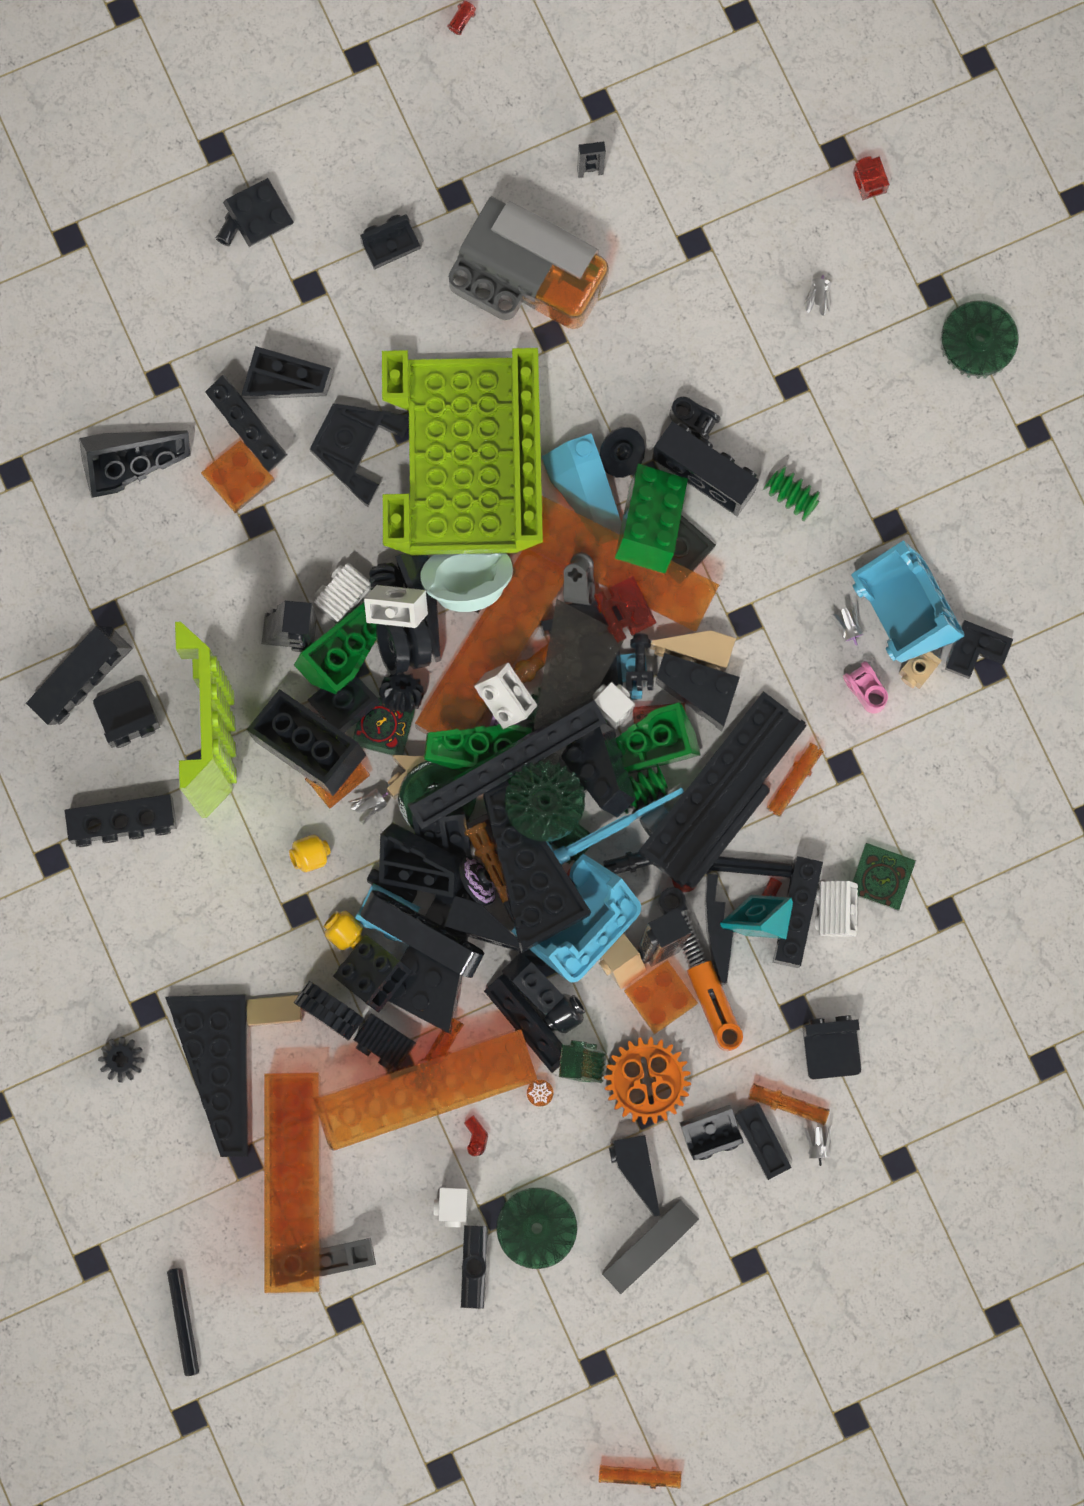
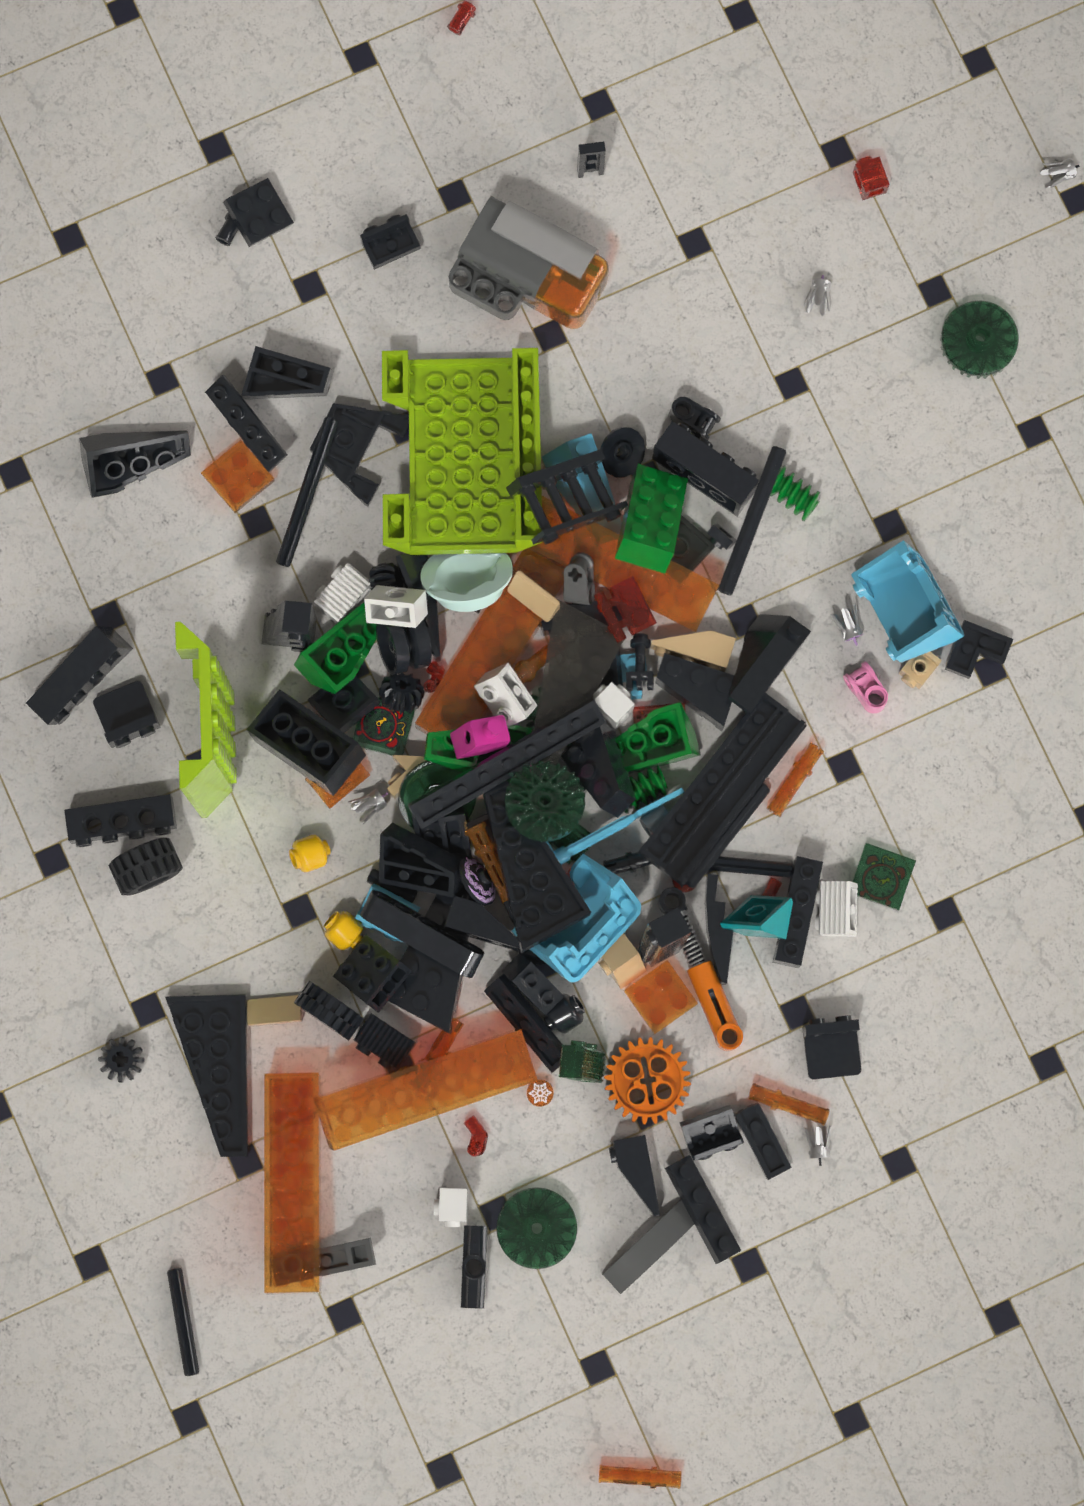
none -> black tyre [108,838,183,896]
none -> black axle [276,417,338,567]
none -> clear red arm [424,661,445,693]
none -> dark pink torso [450,715,510,759]
none -> black fence [506,449,628,545]
none -> tan slope [507,571,560,622]
none -> black plate [665,1155,741,1264]
none -> black plate [707,524,736,550]
none -> black axle [718,446,786,596]
none -> black wedge [728,614,811,714]
none -> flat silver piece [1040,158,1080,188]

